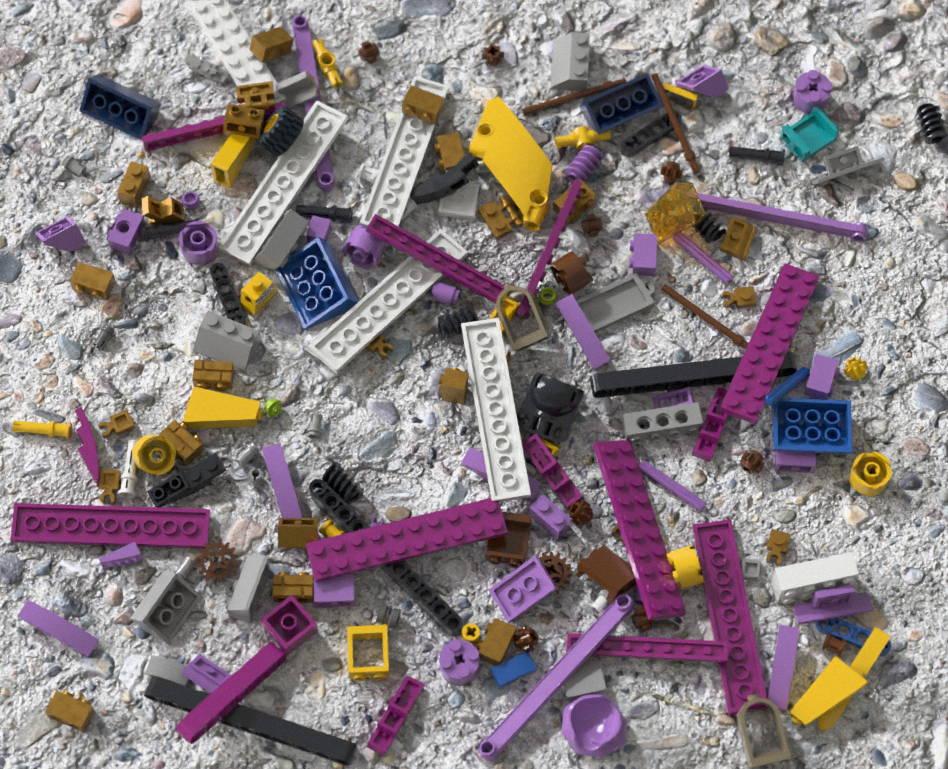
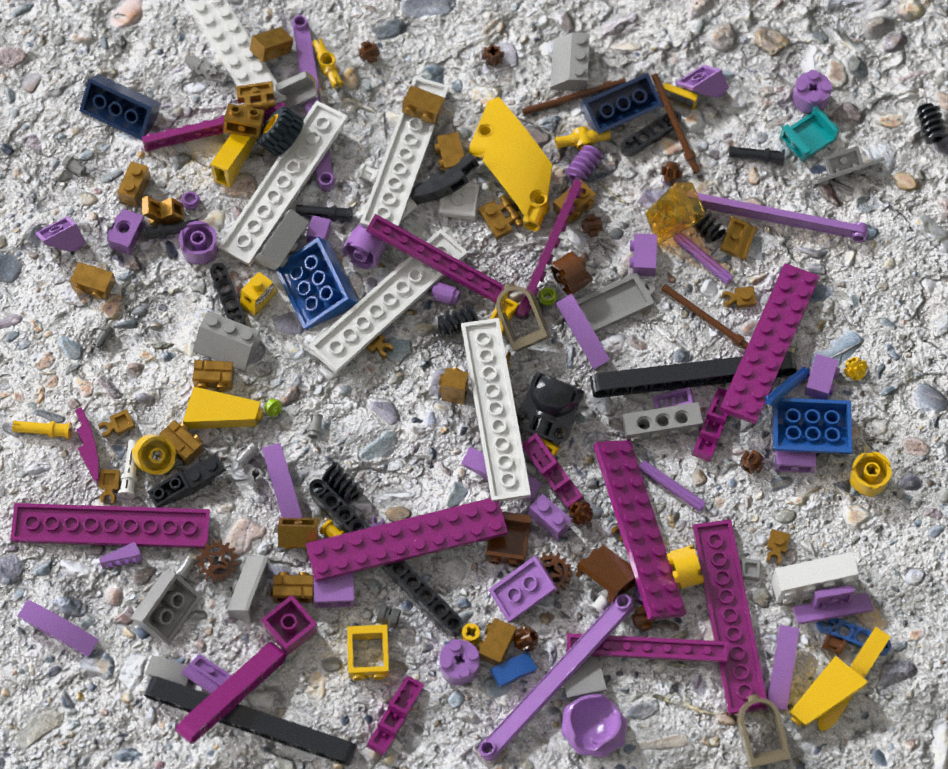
pearl gold brick [45,690,95,733] -> none

